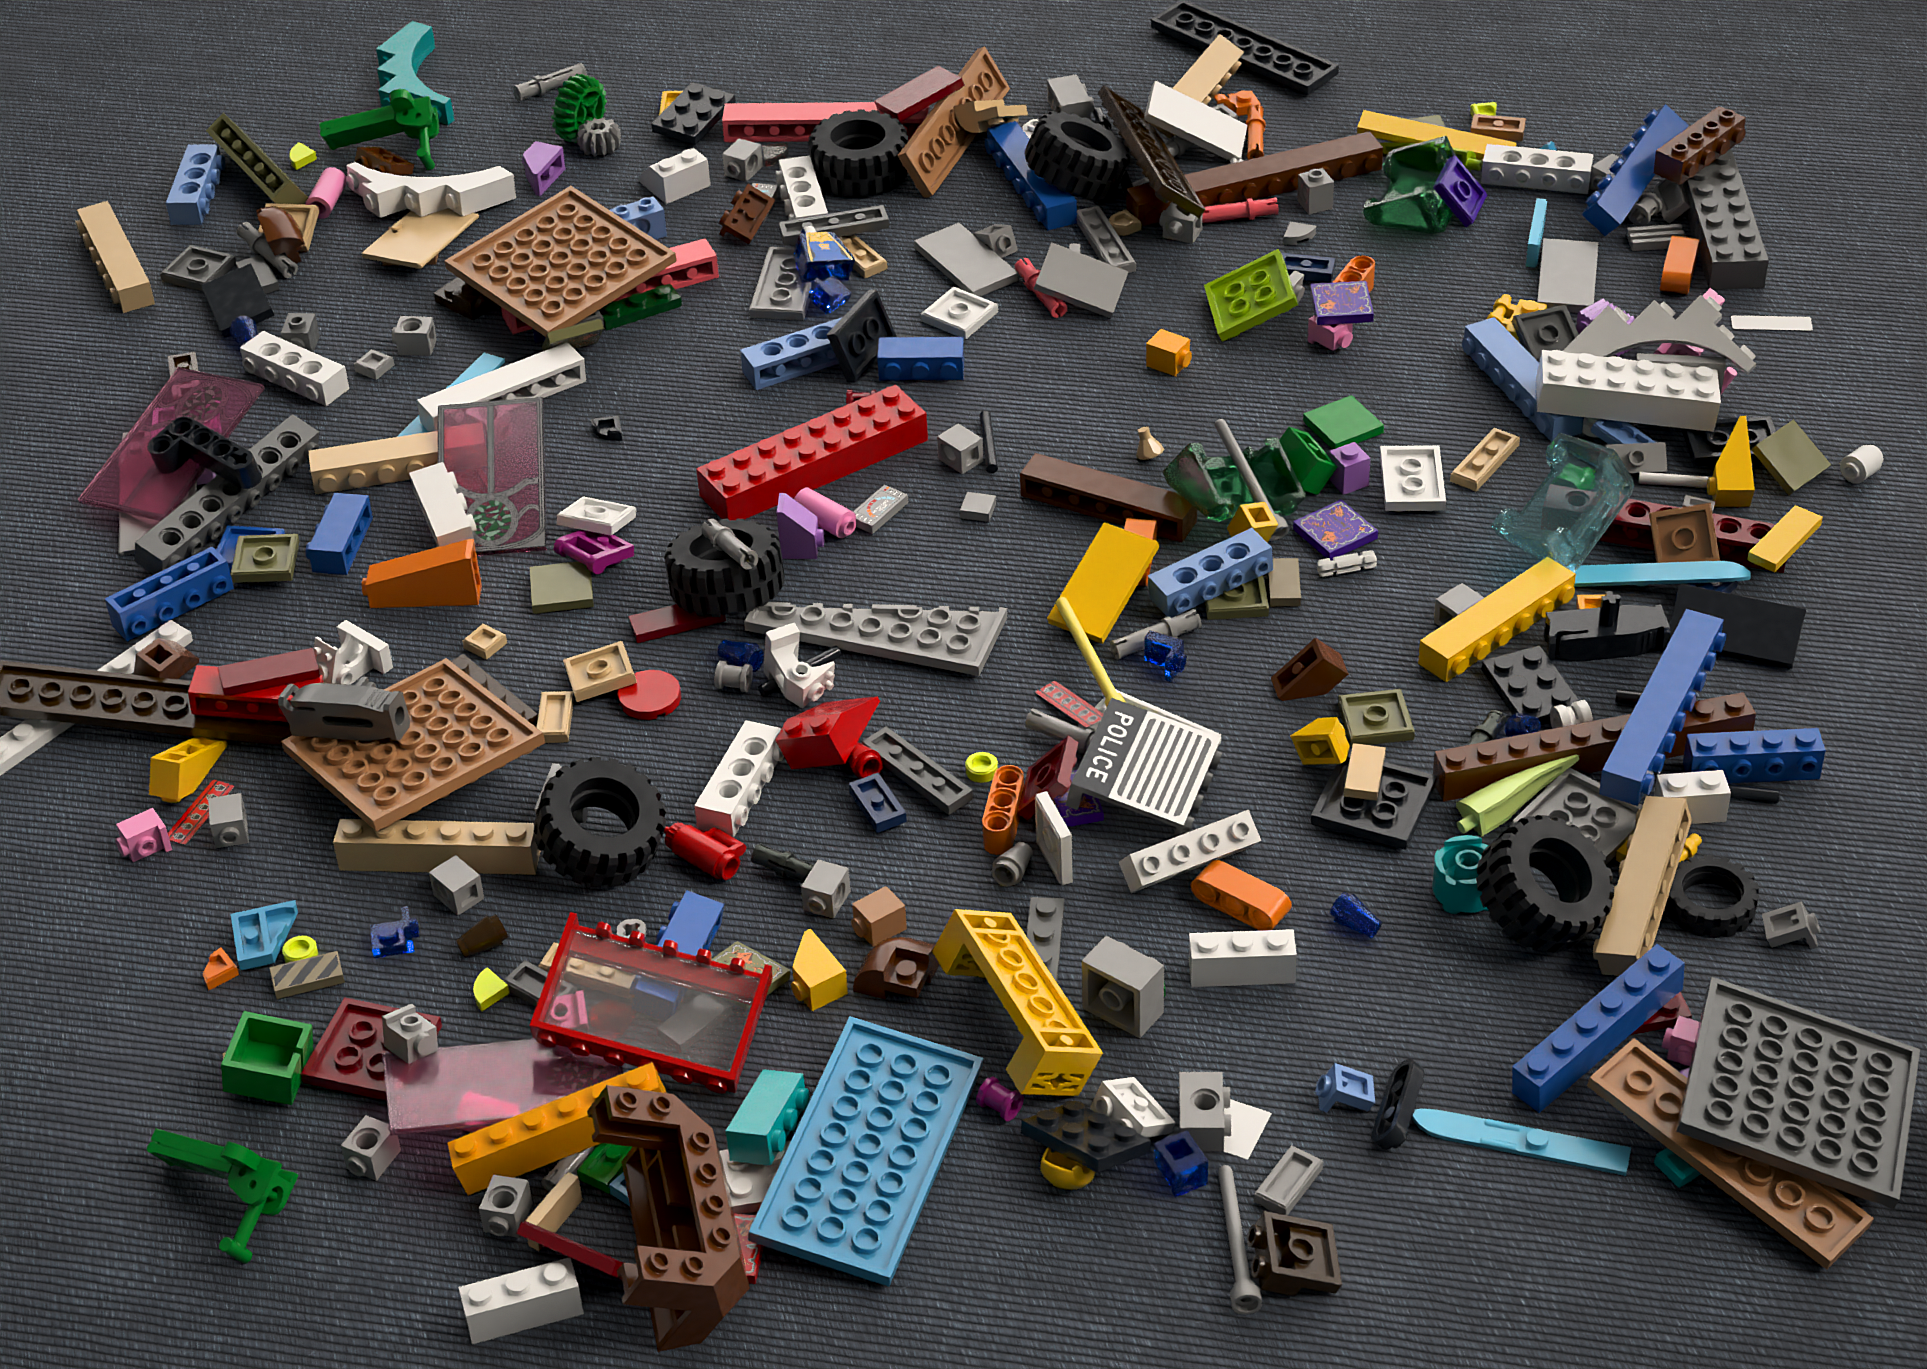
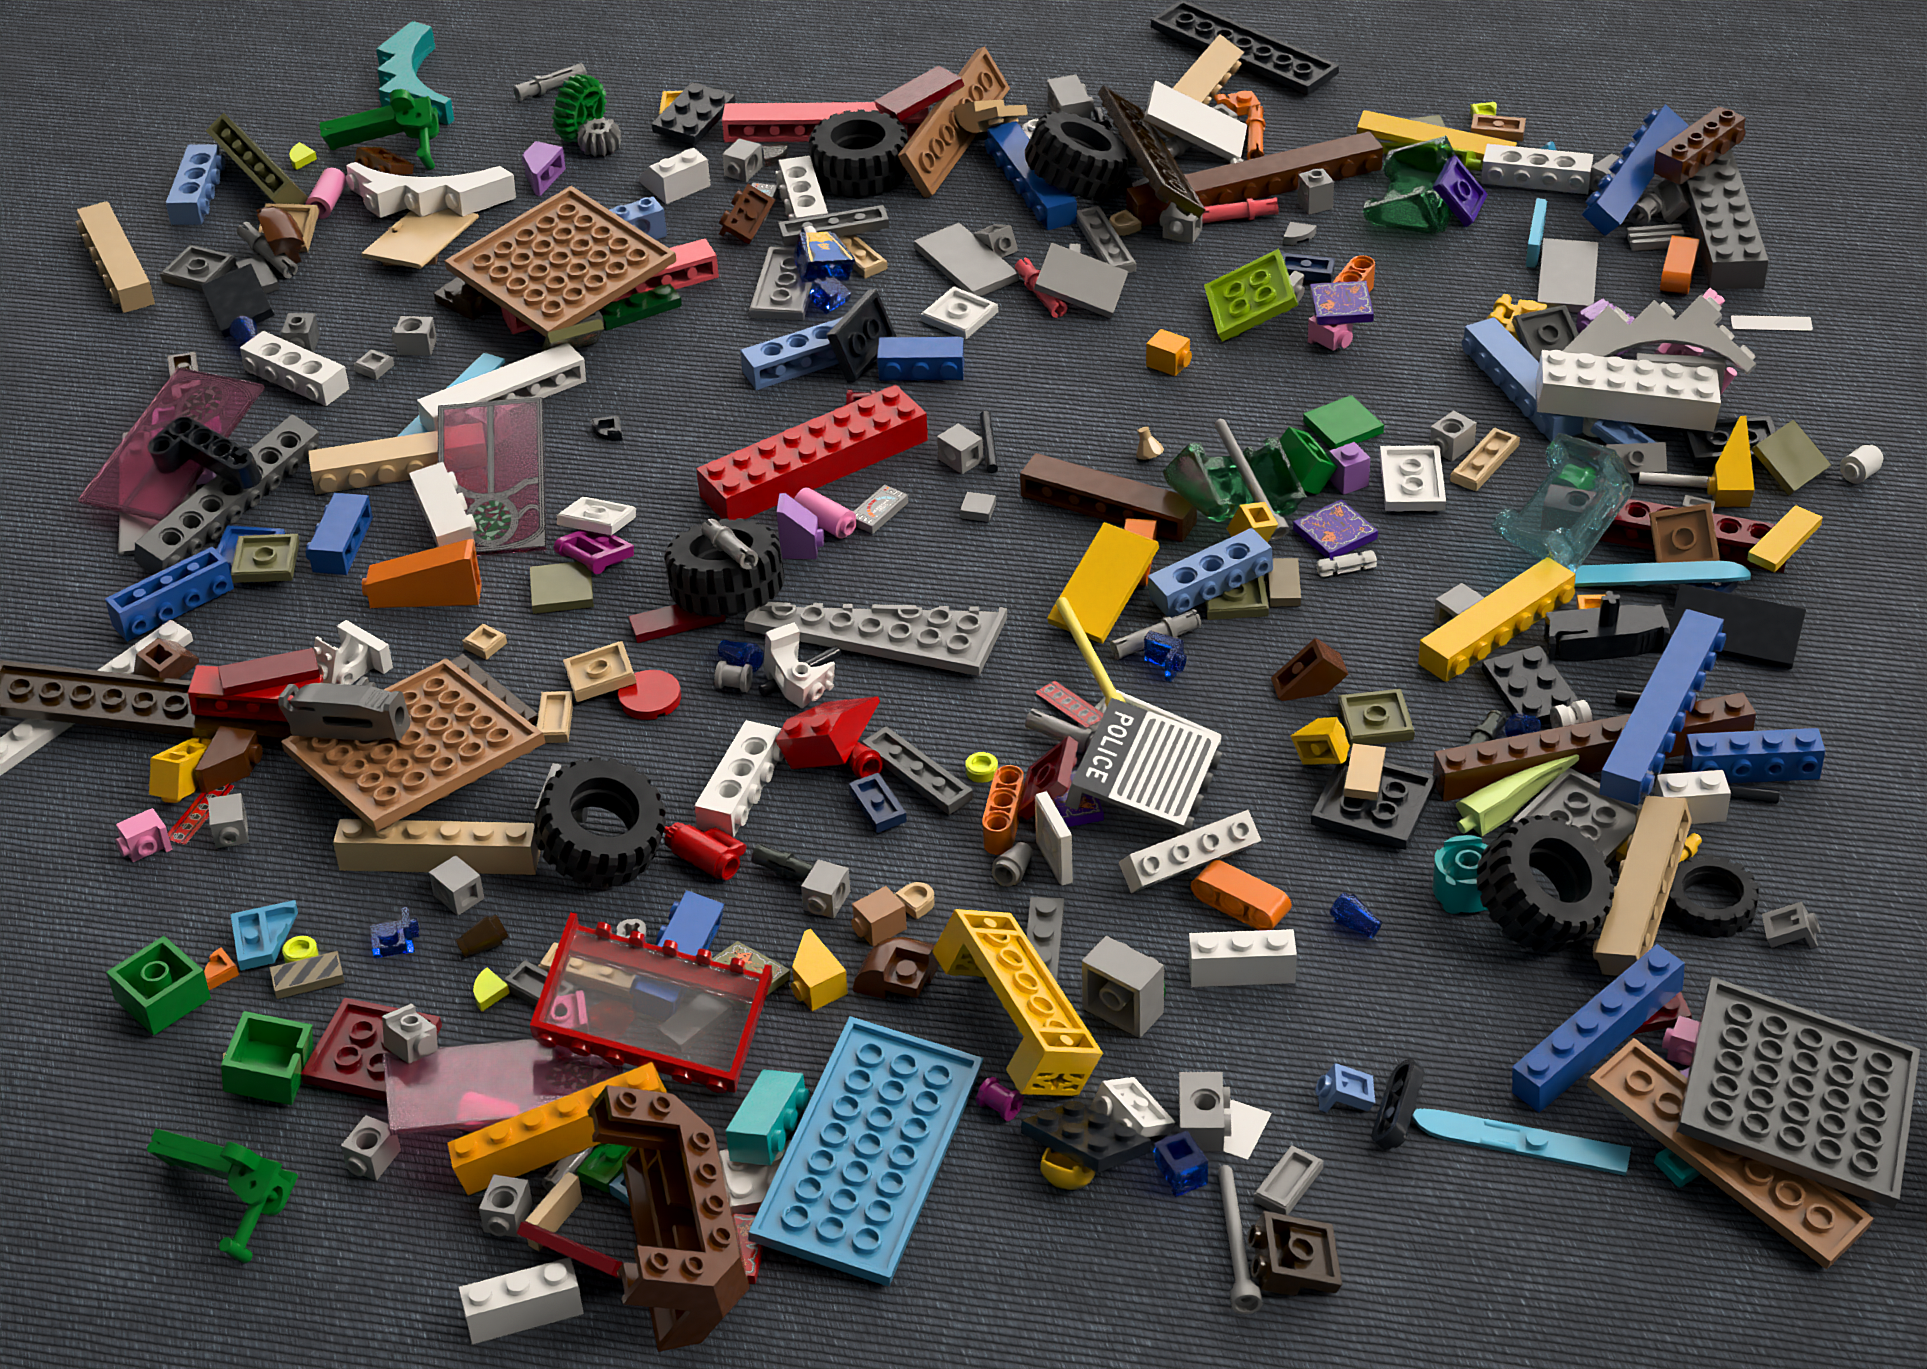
none -> green brick [106,936,211,1036]
none -> reddish brown slope [195,726,263,793]
none -> tan tile [895,882,935,920]
none -> light grey brick [1430,410,1476,461]

